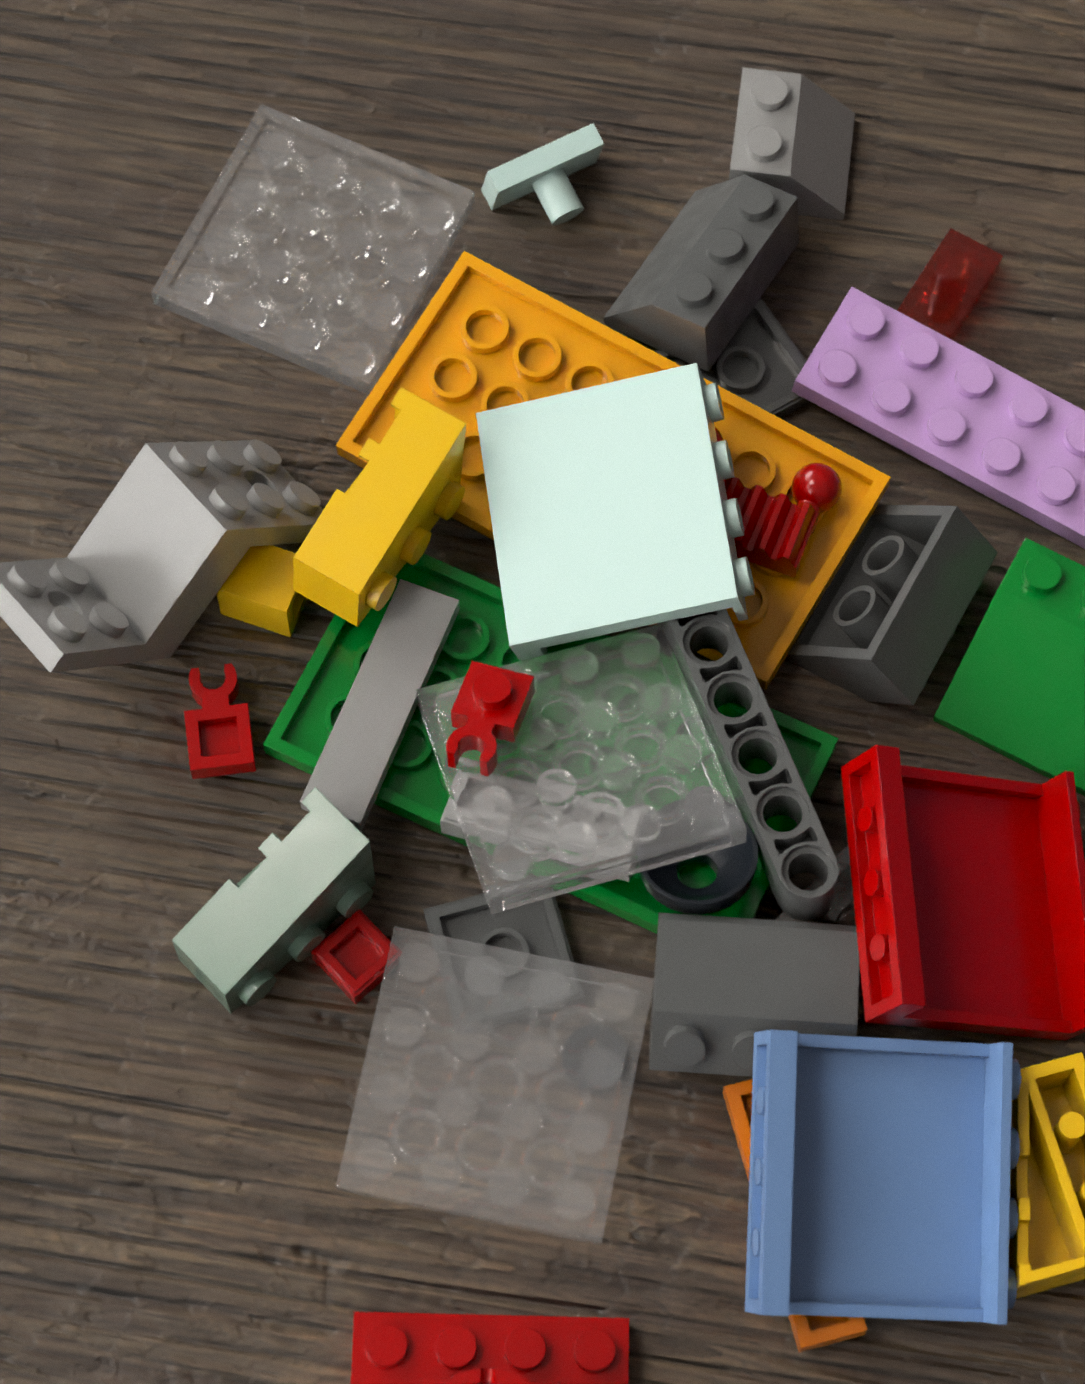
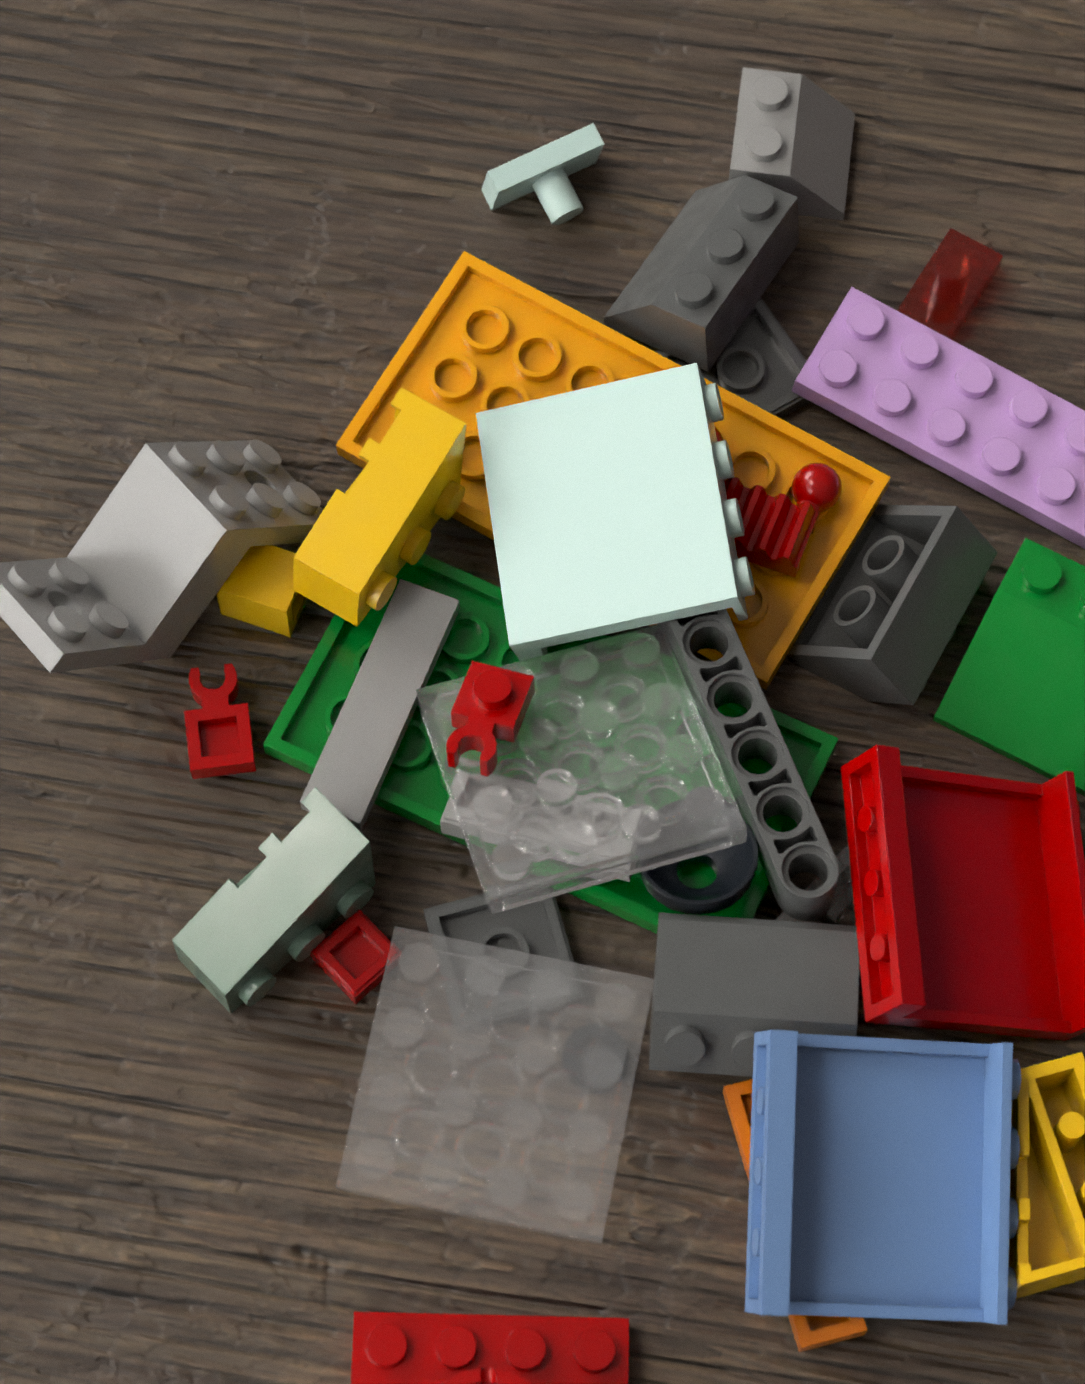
clear plate [151,104,475,395] -> none

